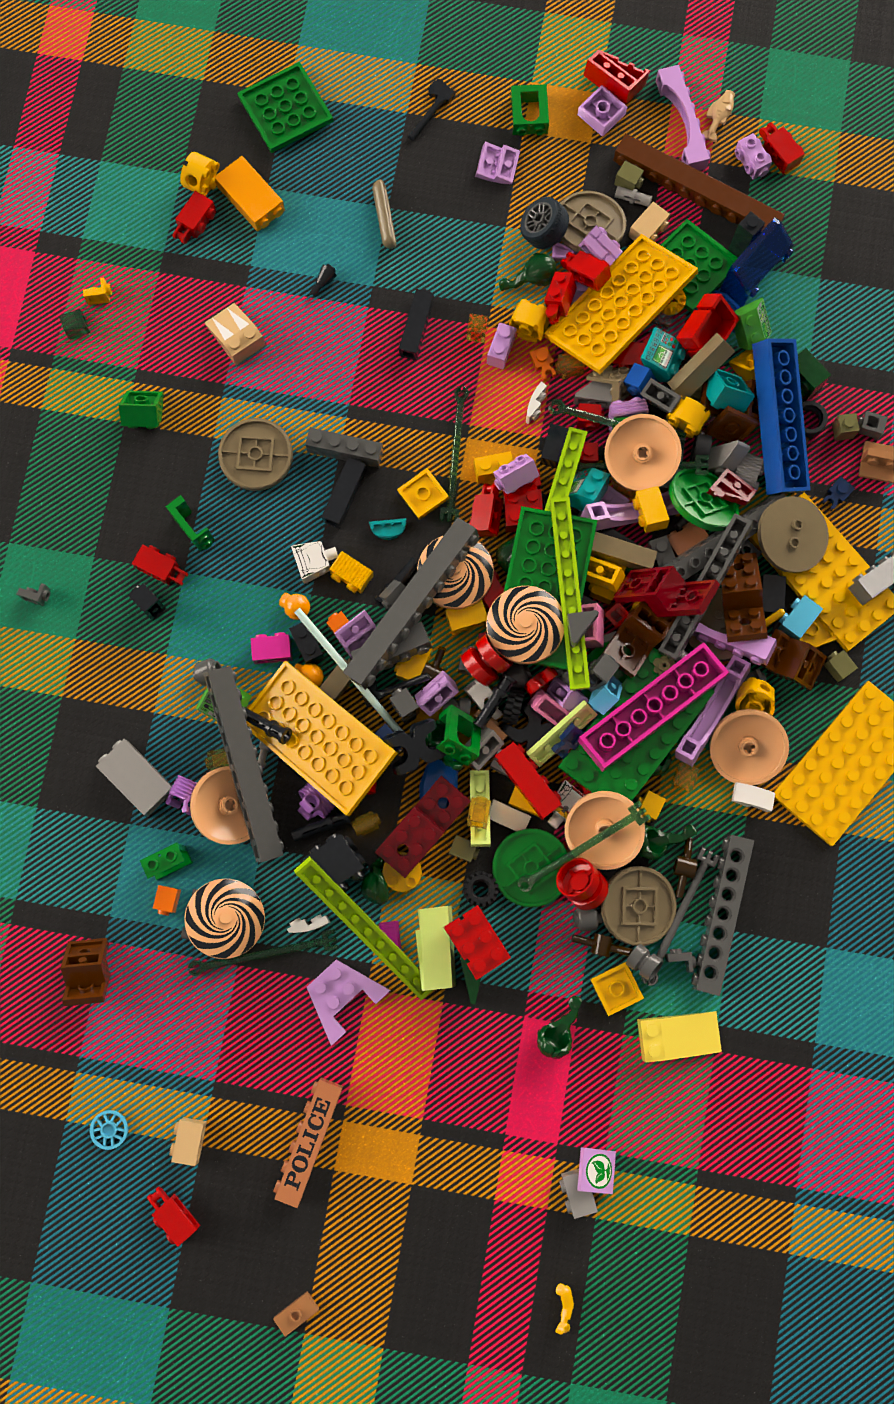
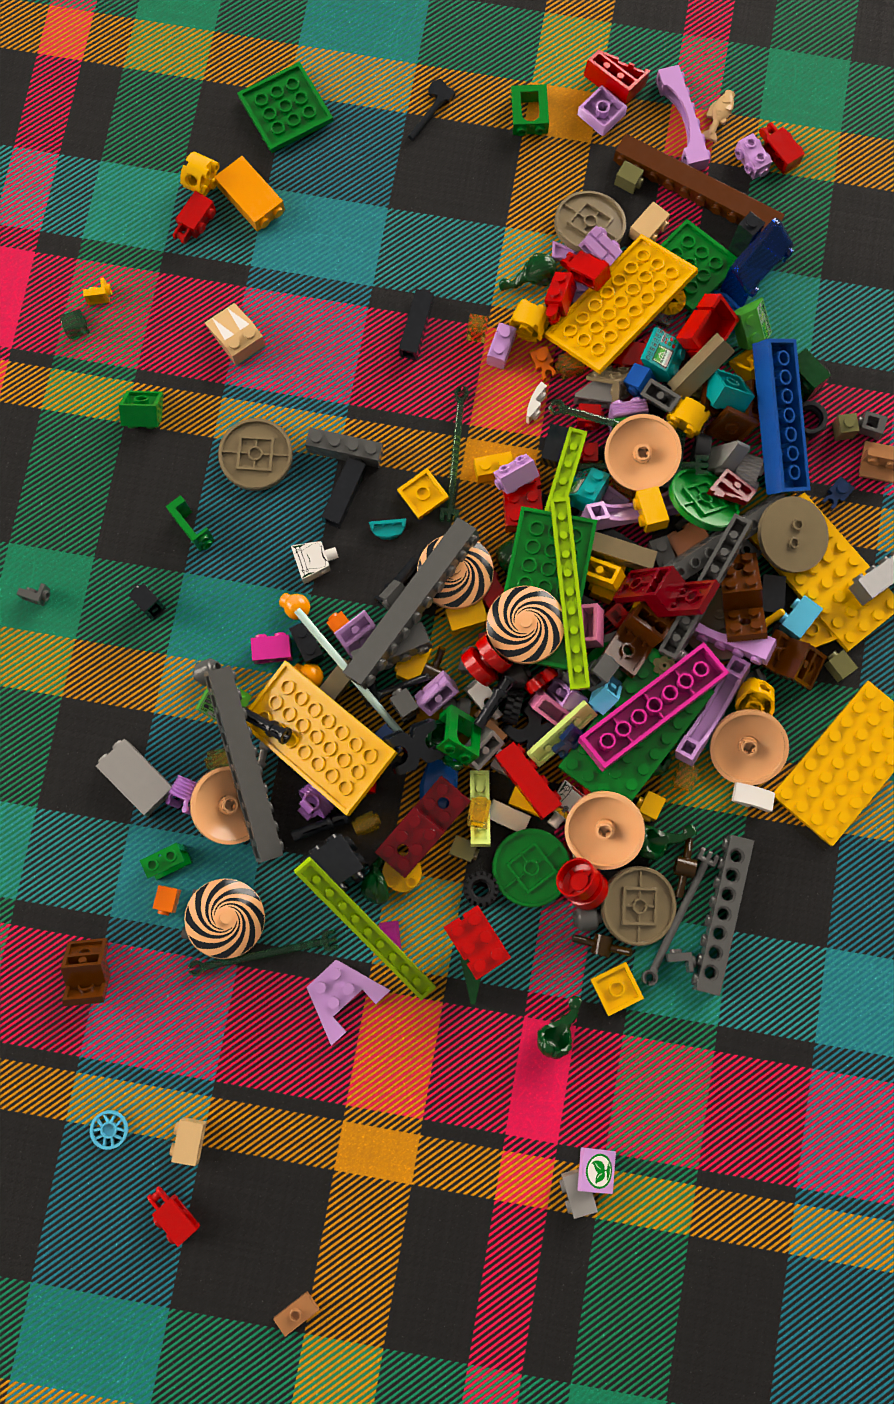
red brick [132,544,189,586] -> none
nougat brick [273,1078,343,1208] -> none
white slope [287,914,331,933] -> none
black cone [310,264,337,297] -> none
yellow brick [329,551,374,593] -> none
dark tan piece [372,179,397,249] -> none
yellowish green slope [415,906,456,991] -> none
red brick [469,483,503,537] -> none
lavender slope [475,142,520,184] -> none
clear green hinge [517,801,651,892] -> none
black wheel [520,197,569,249] -> none
yellow arm [555,1283,574,1335] -> none
dark grey slope [567,610,599,648] -> none
light grey pin [615,186,652,207] -> none
dark grey wheel [626,944,664,982] -> none
light yellow slope [637,1011,722,1062] -> none

